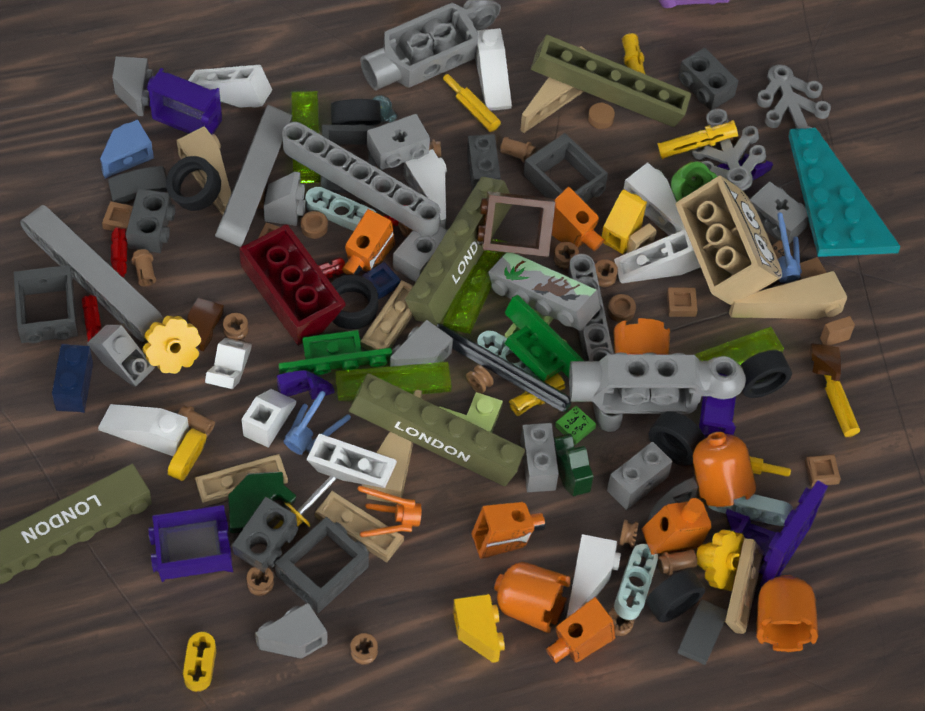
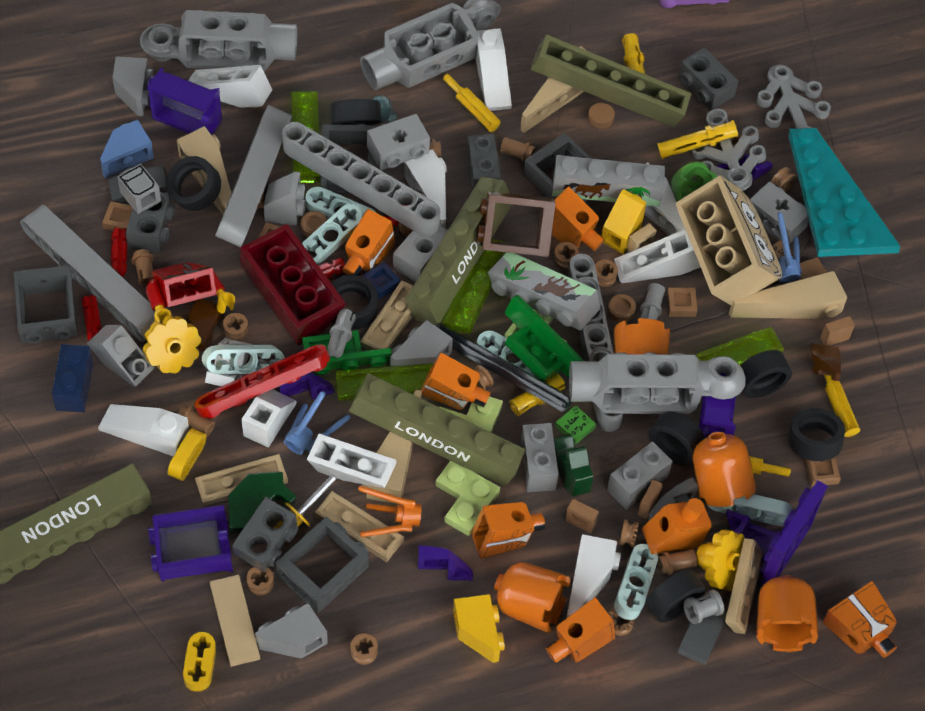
none -> light grey brick [117,164,161,214]
none -> light grey brick [140,10,297,72]
none -> red torso [146,262,235,322]
none -> red piece [194,345,330,419]
none -> light aqua beam [202,345,284,374]
none -> tan tile [209,574,260,667]
none -> light aqua beam [302,204,363,265]
none -> light grey axle [328,309,356,358]
none -> dark purple slope [418,545,473,581]
none -> orange torso [421,353,491,410]
none -> yellowish green plate [435,461,501,536]
none -> light grey brick [552,155,665,207]
none -> medium nougat tile [565,499,599,533]
none -> medium nougat tile [638,479,663,520]
none -> light grey axle [640,283,665,320]
none -> light grey bush [684,590,724,624]
none -> medium nougat bush [771,167,798,192]
none -> black tyre [788,408,845,462]
none -> orange torso [823,581,897,658]

